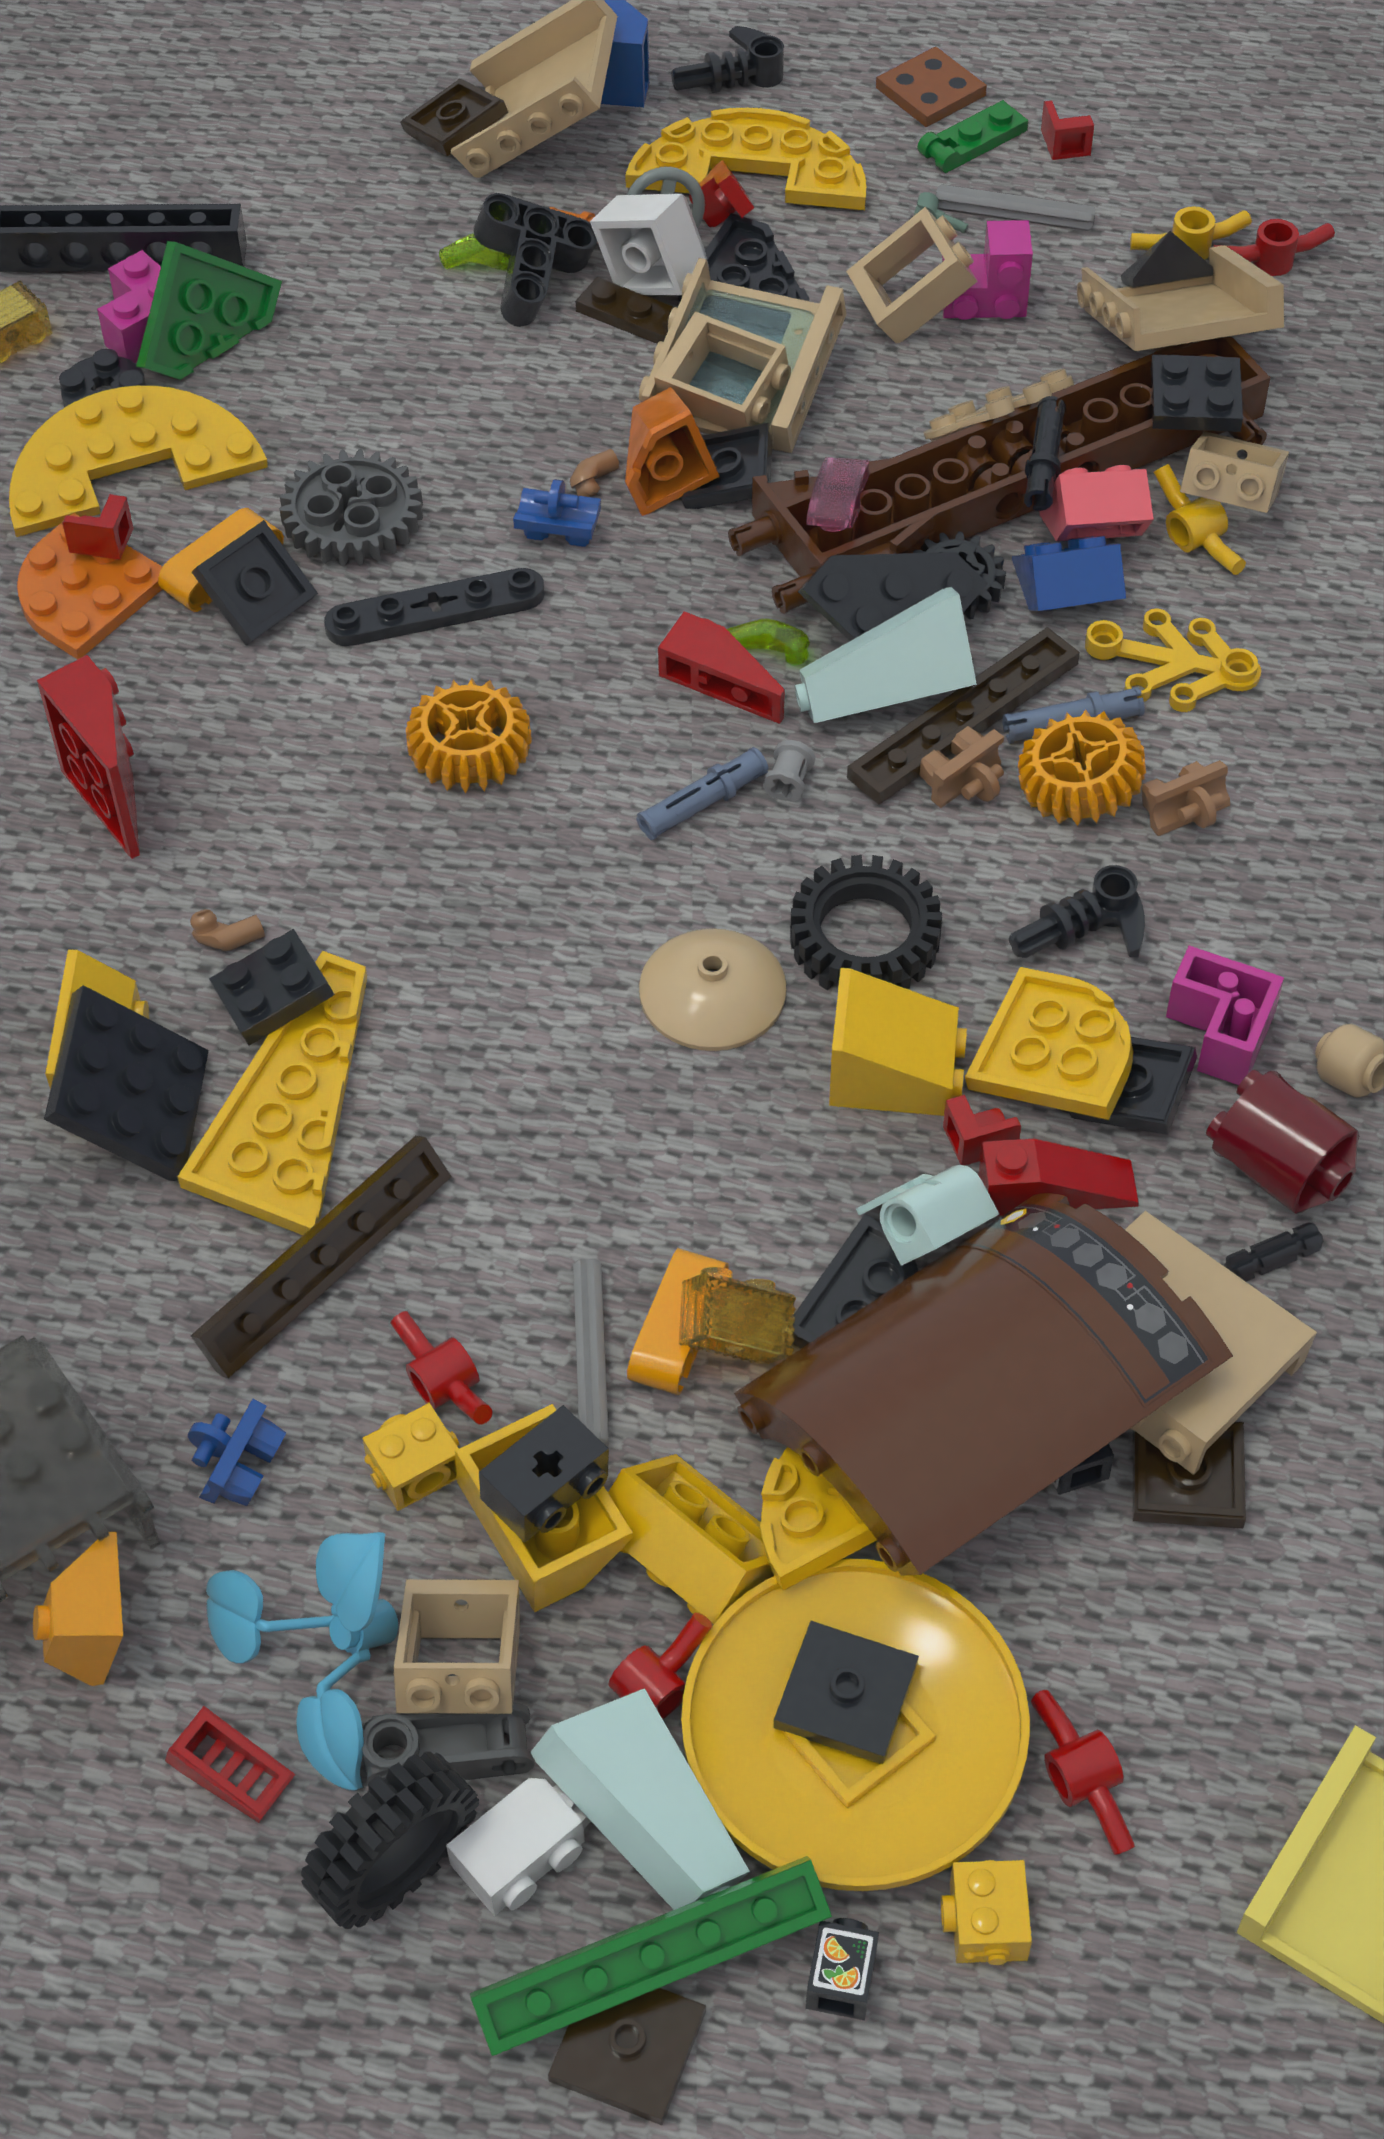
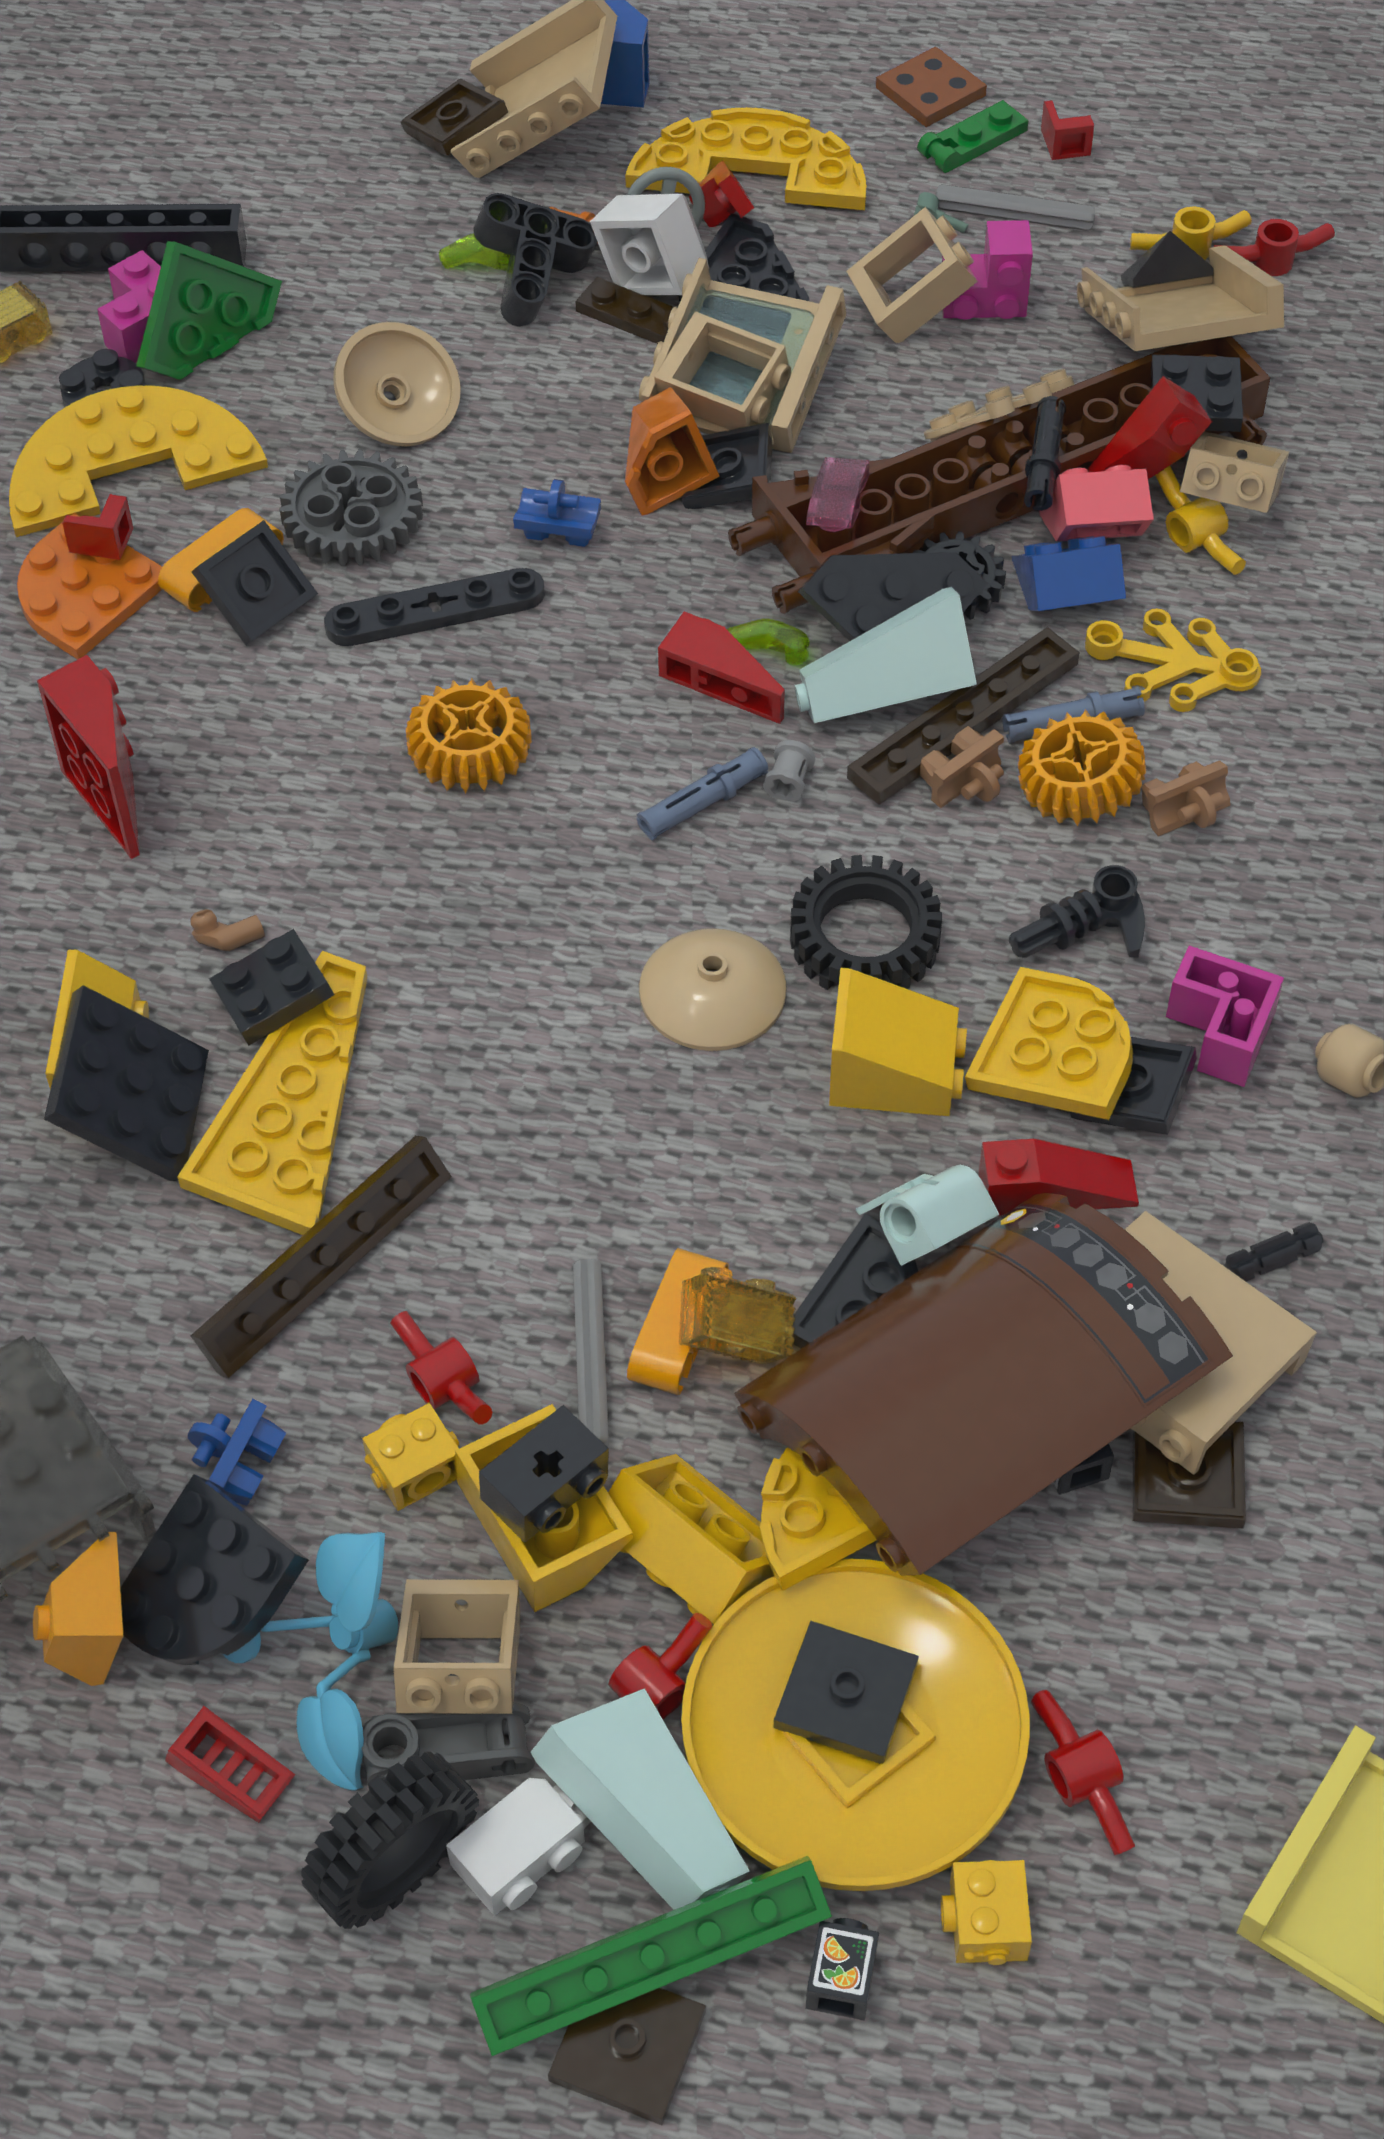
medium nougat arm [570,449,619,497] -> none
black piece [671,26,784,93] -> none
red panel [943,1095,1021,1166] -> none
dark red cylinder [1206,1069,1360,1214] -> none
none -> black plate [120,1474,309,1665]
none -> tan dish [333,322,461,446]
none -> red slope [1087,376,1212,480]

